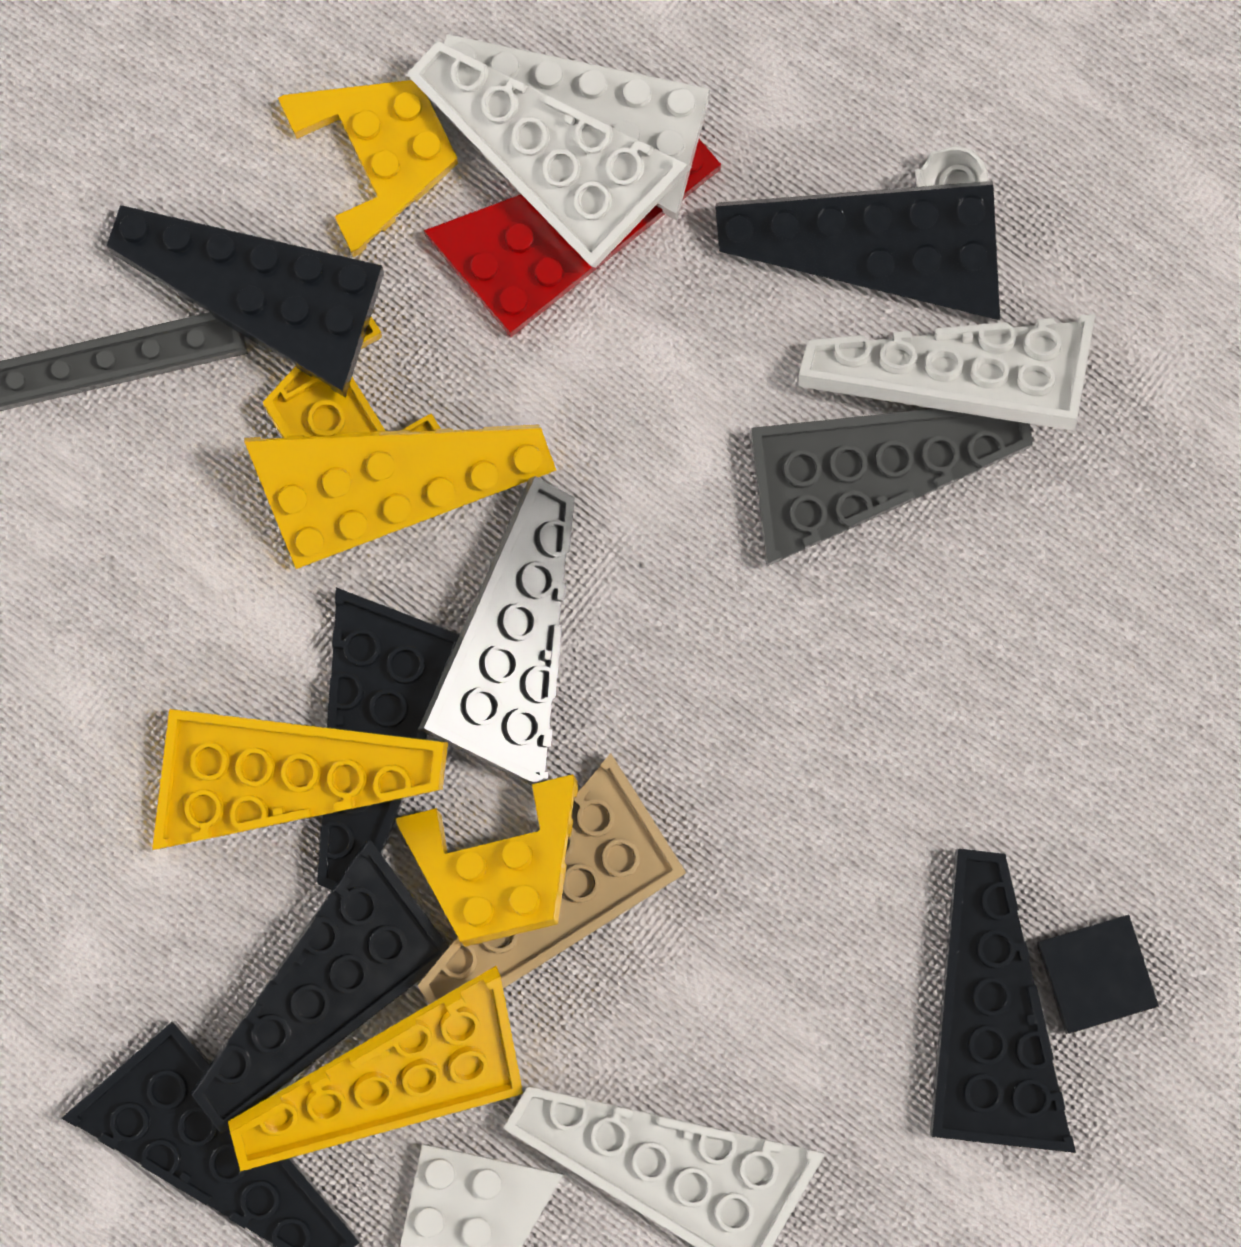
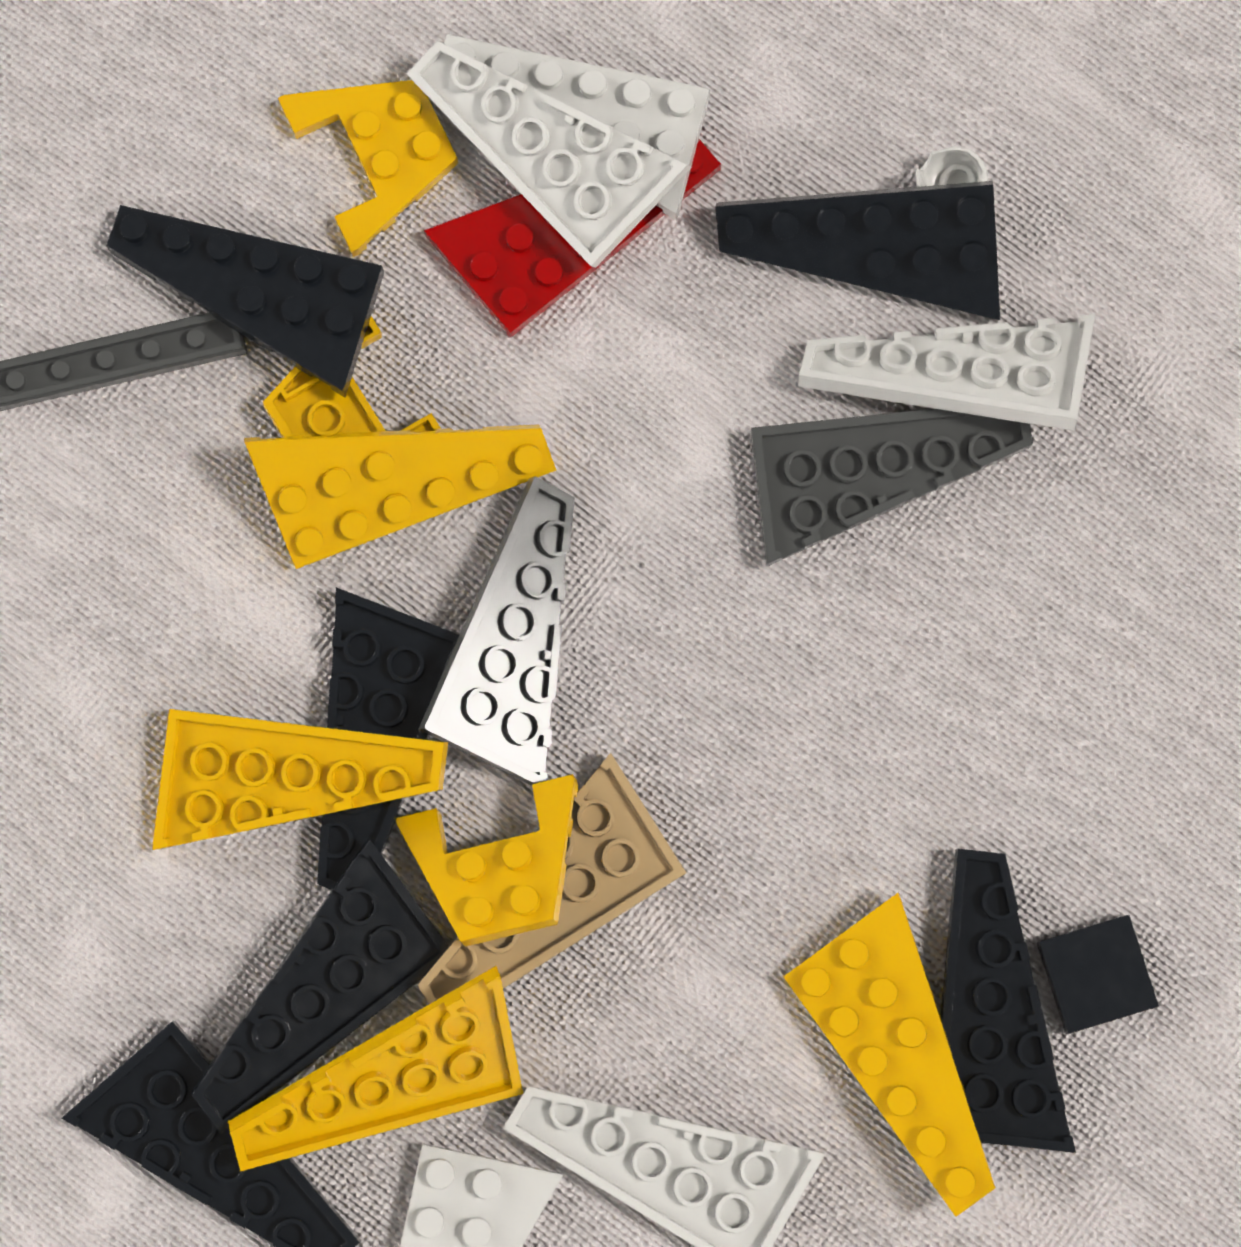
none -> yellow wing [783,892,996,1217]

